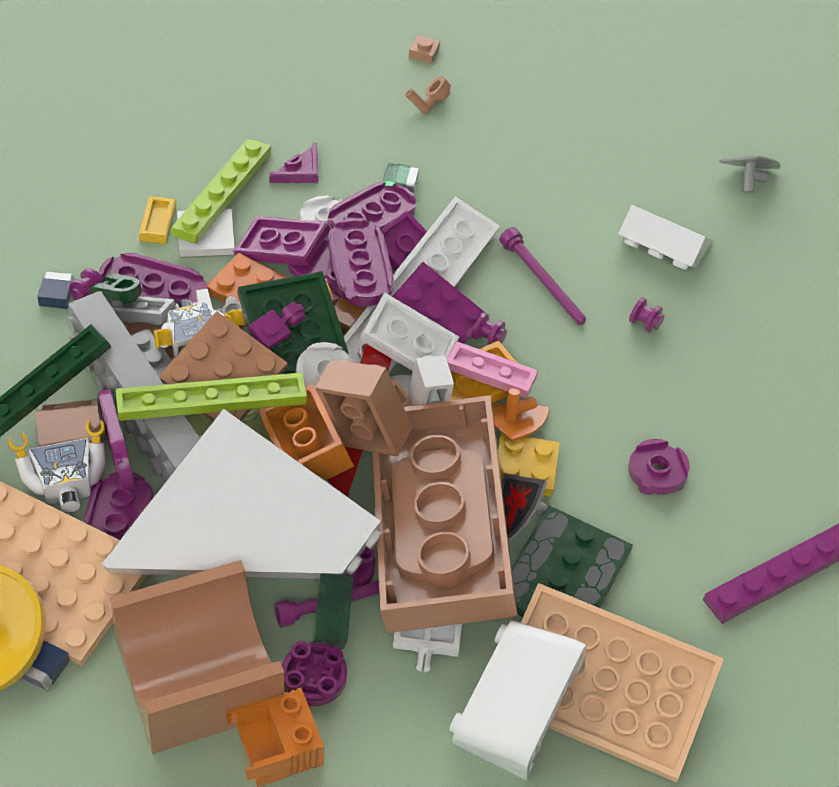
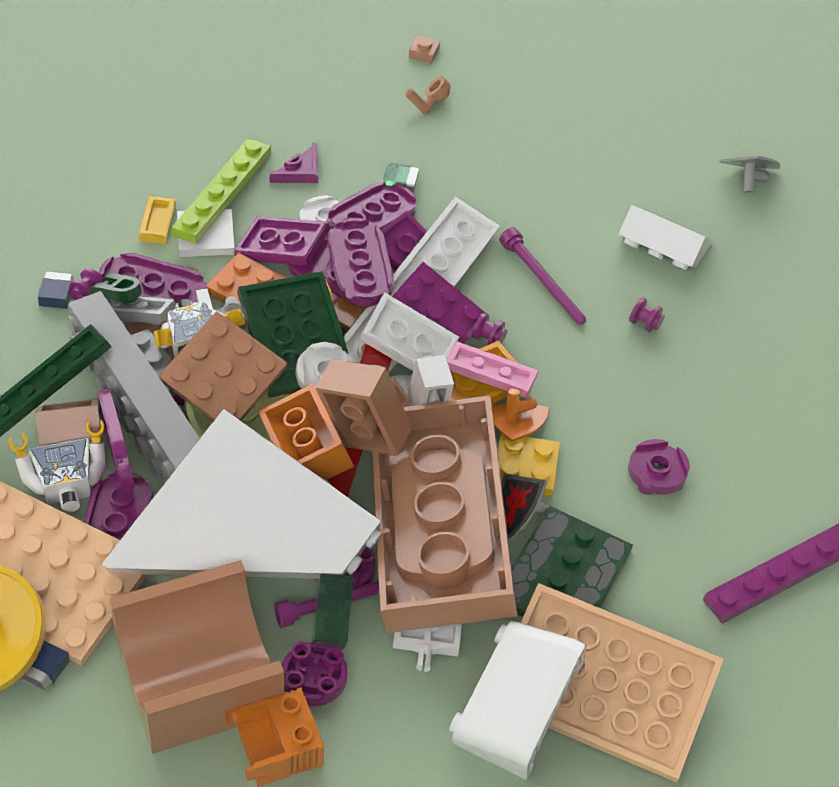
lime plate [116,373,307,421] -> none
magenta plate [248,302,306,350] -> none

